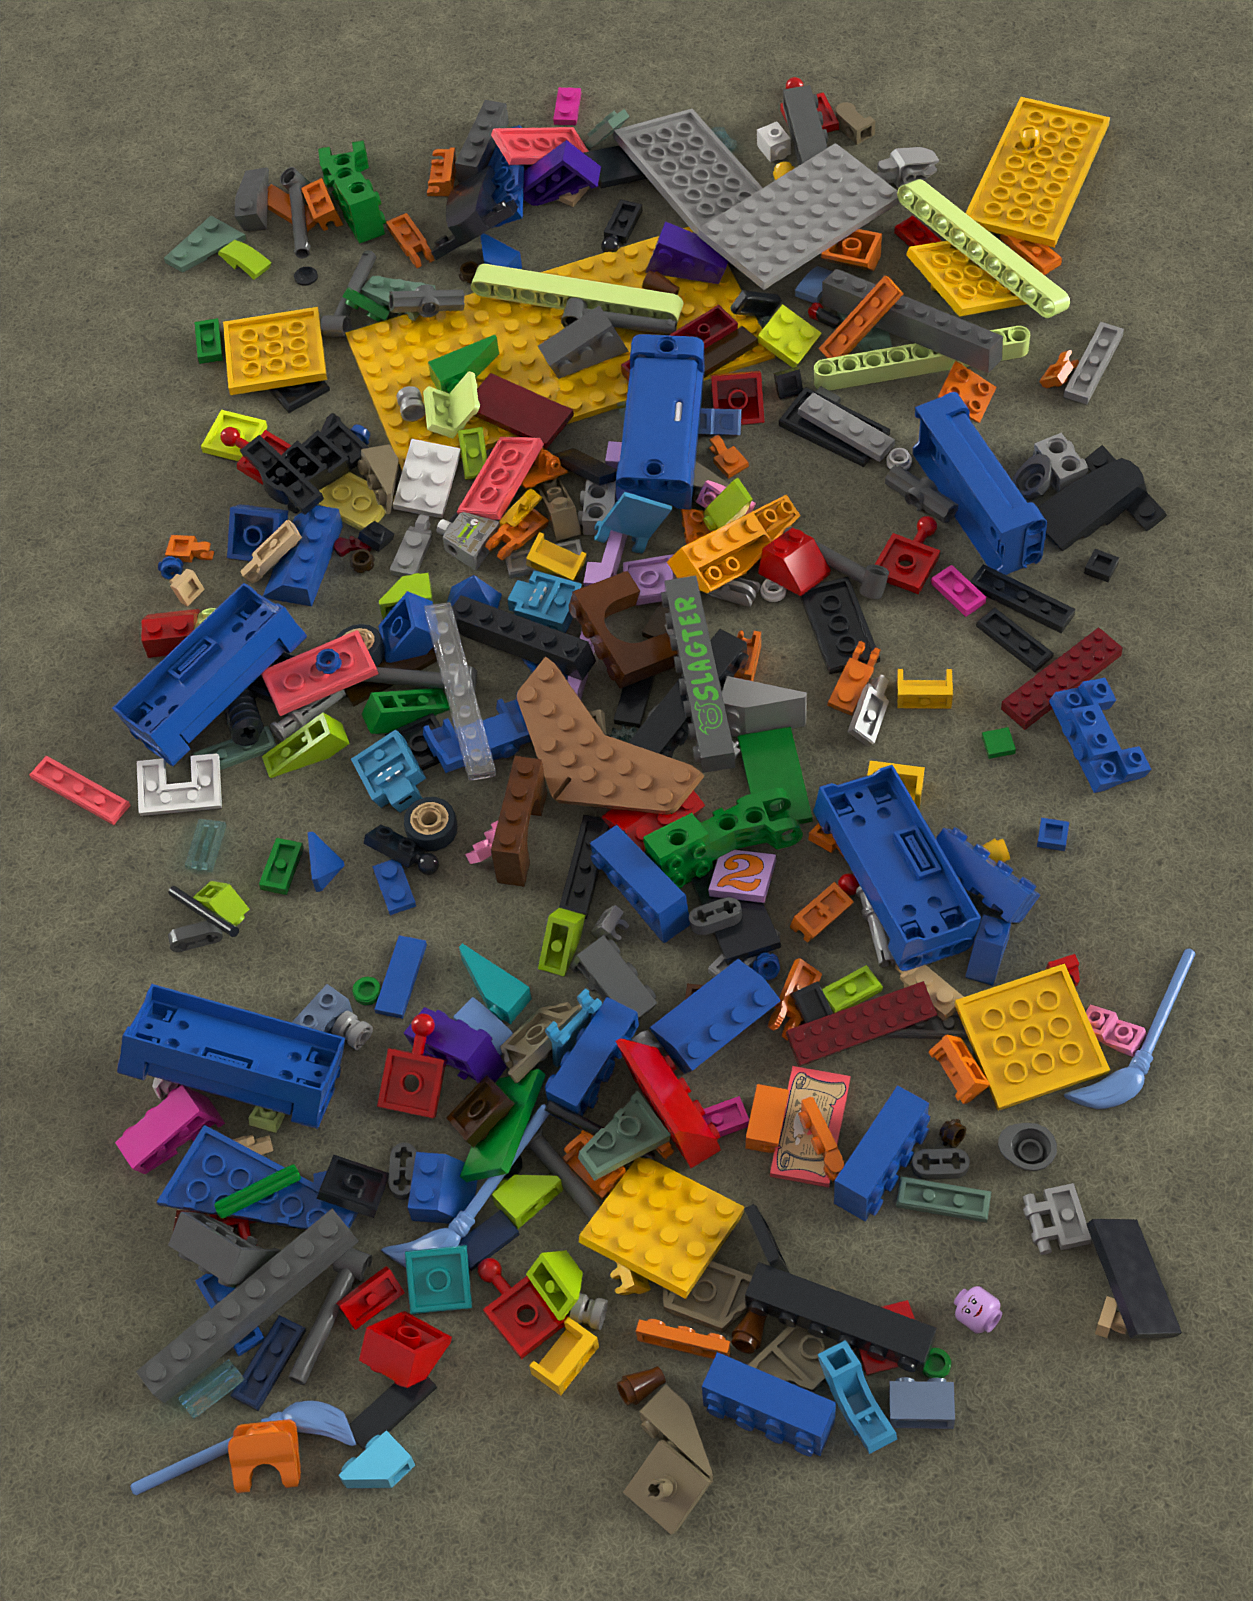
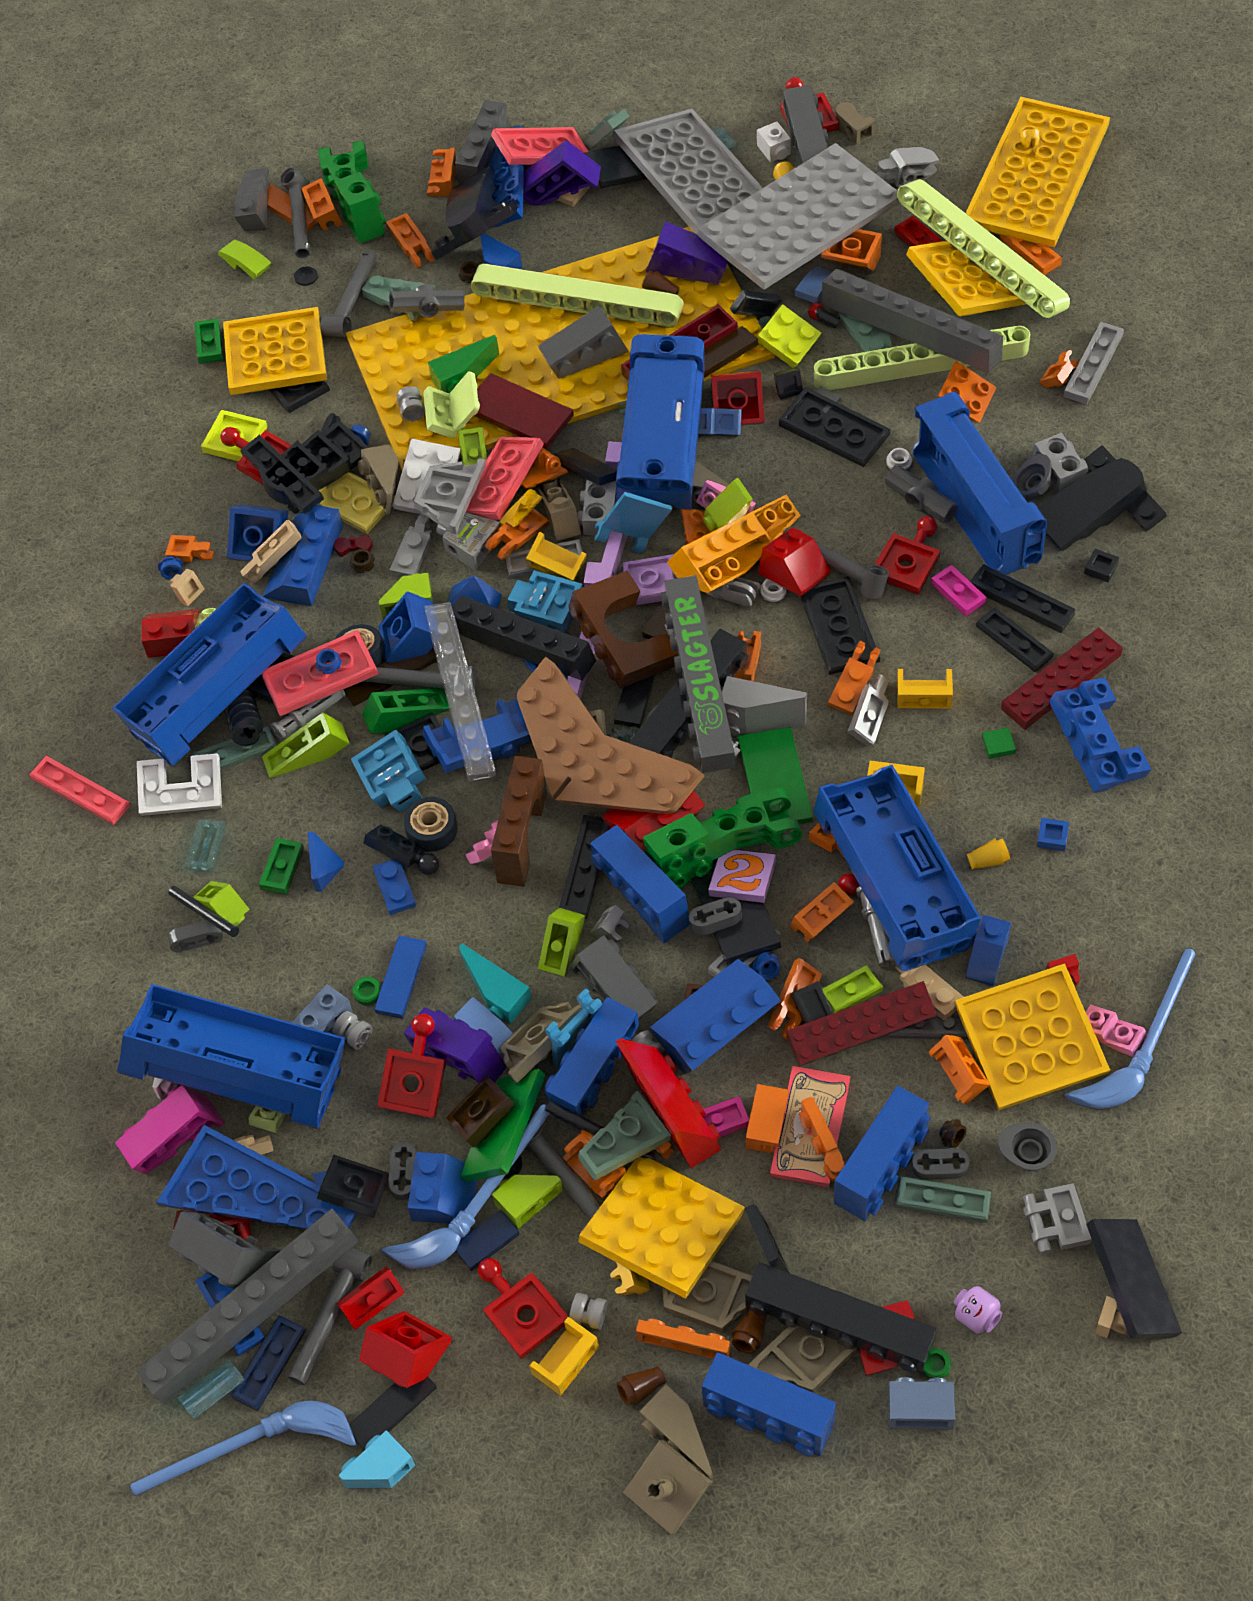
sand green wing [164,216,246,273] -> none
green axle [214,1164,301,1218] -> none
orange piece [228,1419,301,1493] -> none
green plate [342,287,390,322] -> none
black plate [358,521,395,552] -> none
teal tile [405,1245,472,1314] -> none
lime slope [526,1250,583,1321] -> none
dark pink plate [553,87,581,125] -> none
dark grey piece [561,298,677,335] -> none
black plate [601,199,643,253] -> none
orange plate [709,435,749,479] -> none
light grey plate [798,393,895,462] -> none
dark azure arch [818,1340,897,1454] -> none
orange tile [819,276,904,358] -> none
blue wedge [936,827,1040,923] -> none
none -> light grey wing [414,459,486,534]

